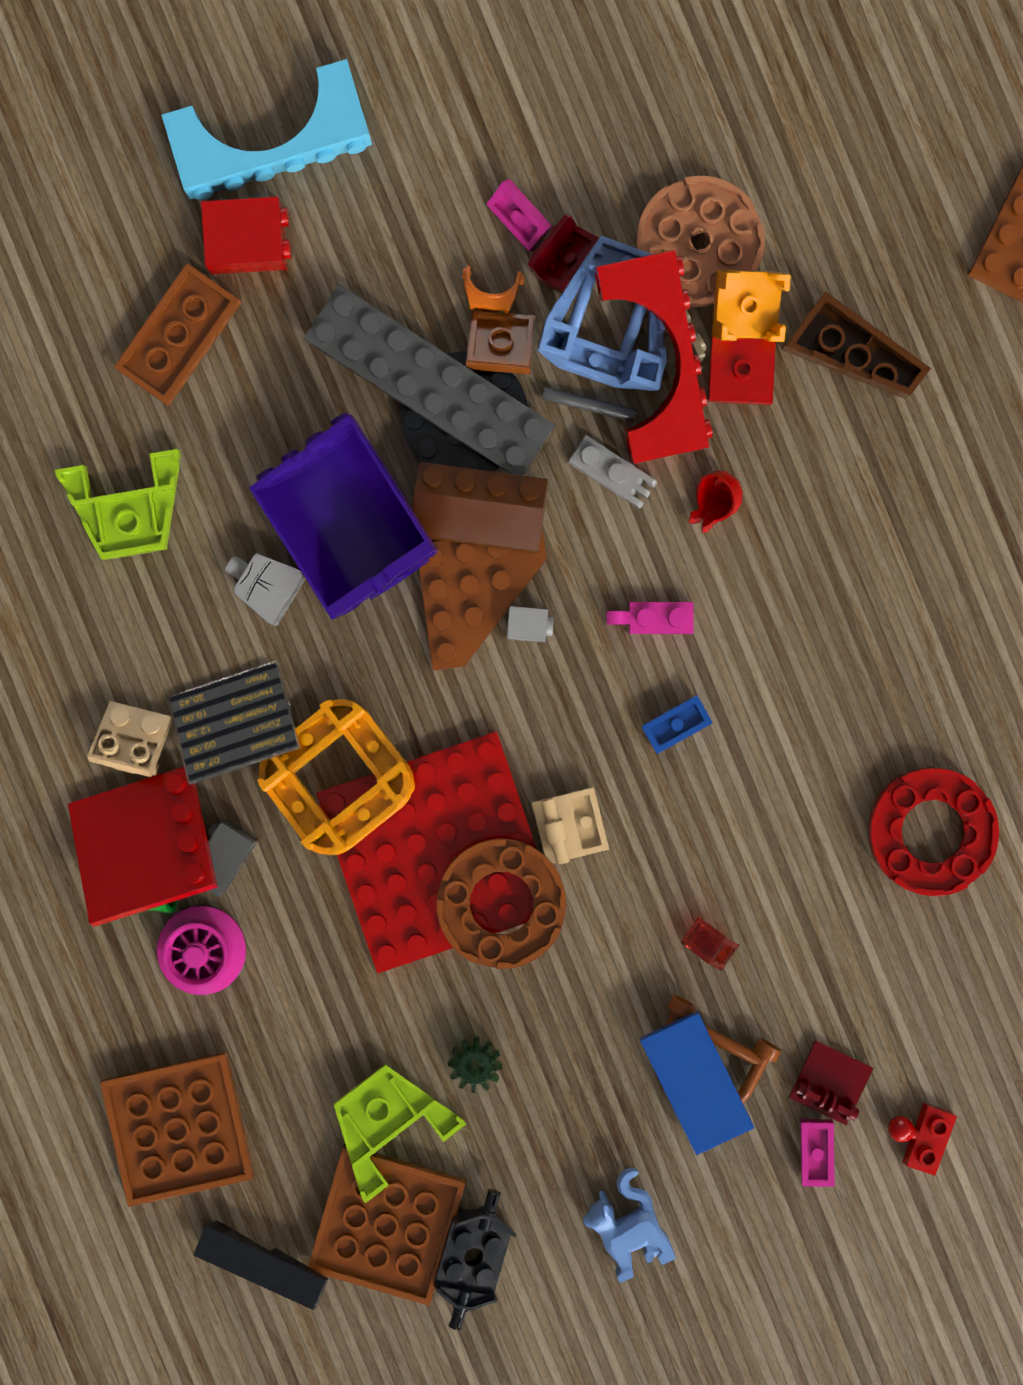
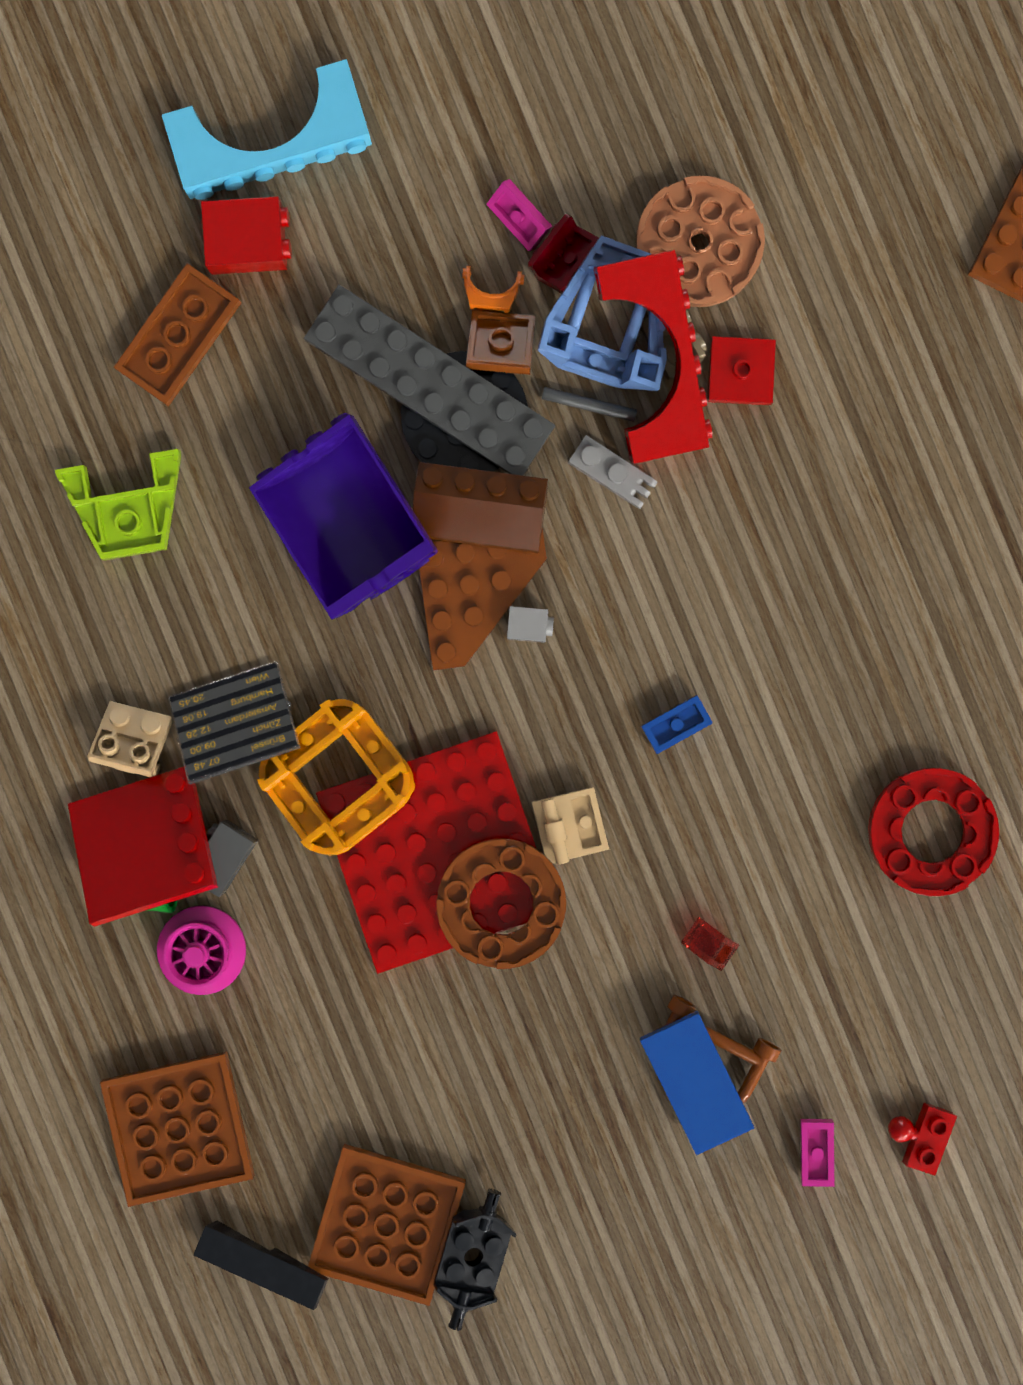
light grey torso [225,553,306,626] -> none
lime wing [333,1064,466,1203] -> none
clear green gear [448,1036,502,1093] -> none
medium blue animal [583,1168,676,1283] -> none
dark pink plate [606,602,694,634] -> none
red piece [688,470,743,533] -> none
light orange panel [712,270,791,342] -> none
reddish brown wedge [783,291,931,399] -> none
dark red hinge [788,1040,874,1126] -> none

